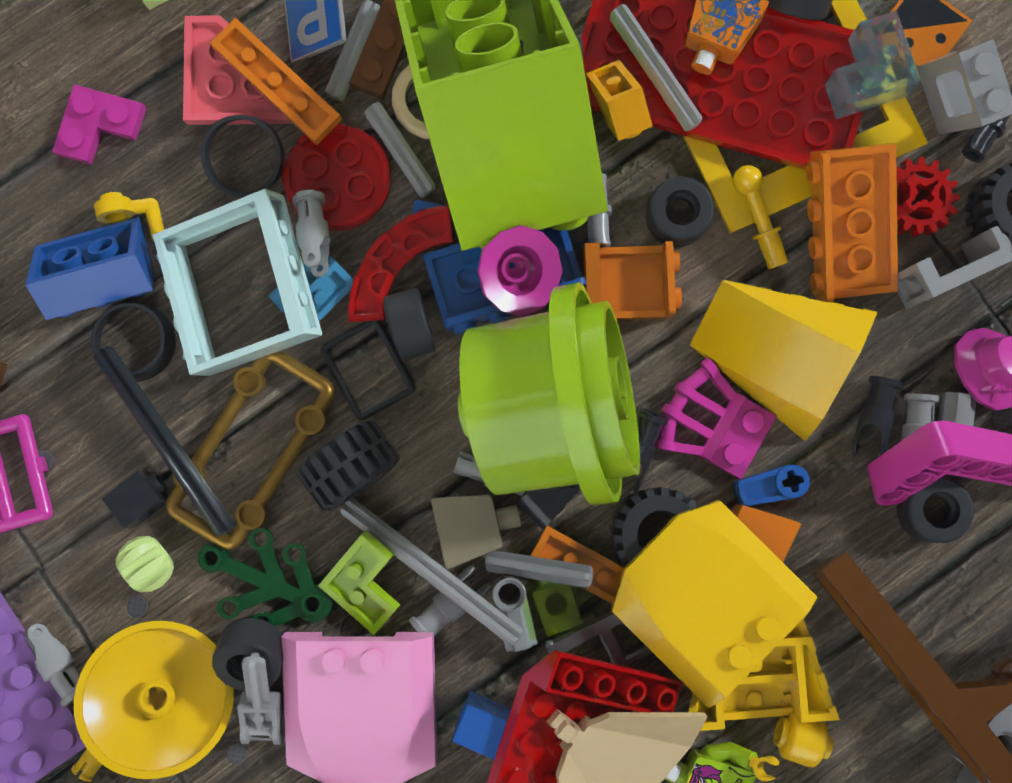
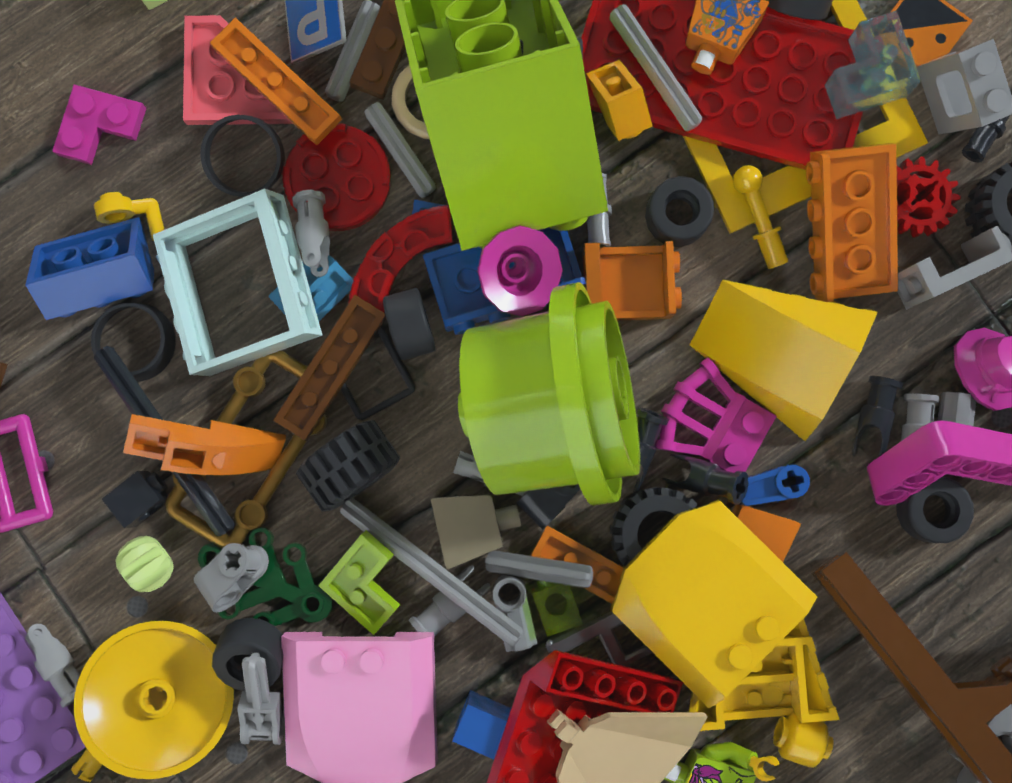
none -> orange slope [123,414,286,475]
none -> light grey piece [193,543,269,613]
none -> reddish brown plate [273,295,386,441]
none -> black piece [663,454,749,505]

